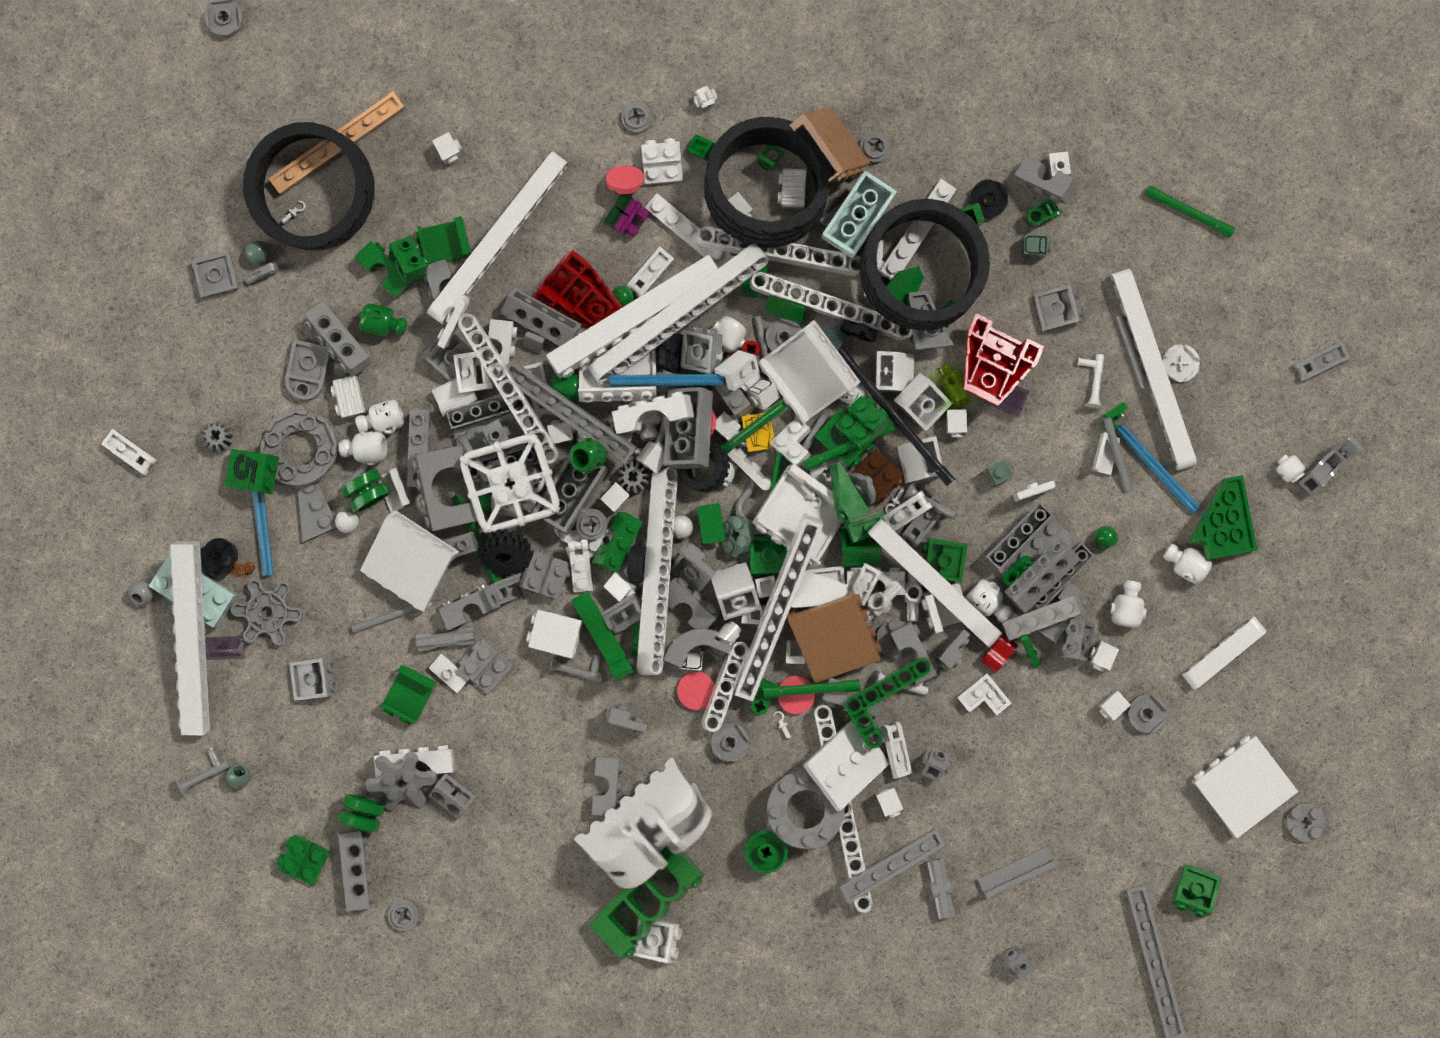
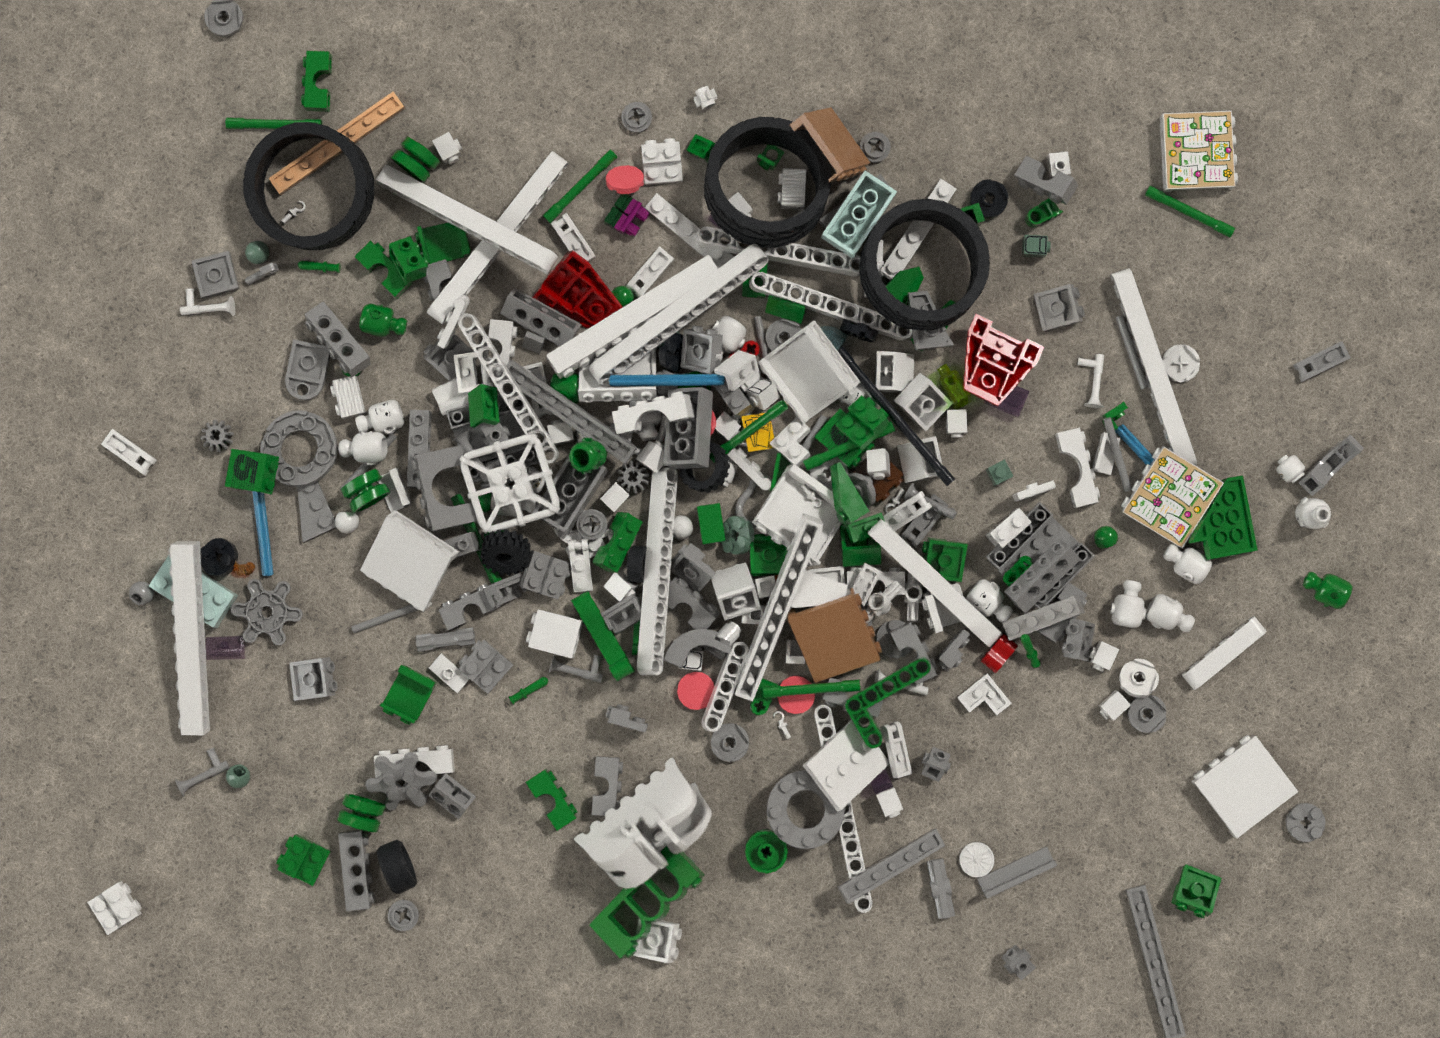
none -> white plate [87,881,142,935]
none -> white piece [180,289,235,316]
none -> green piece [225,117,322,129]
none -> green piece [298,260,341,273]
none -> green arch [301,51,332,112]
none -> white beam [375,165,558,274]
none -> black tyre [377,840,417,894]
none -> green wheel [390,136,440,183]
none -> green panel [468,384,500,428]
none -> green piece [509,677,548,705]
none -> green arch [526,769,578,831]
none -> green piece [542,149,618,223]
none -> white plate [551,213,596,262]
none -> white brick [866,448,890,480]
none -> clear purple plate [870,769,893,794]
none -> white wheel [959,842,994,877]
none -> white panel [985,508,1032,548]
none -> white arch [1055,428,1100,508]
none -> white plate [1119,659,1159,698]
none -> panel [1121,446,1224,548]
none -> white piece [1146,594,1195,632]
none -> panel [1160,111,1238,192]
none -> white piece [1295,497,1331,529]
none -> green piece [1302,572,1353,609]

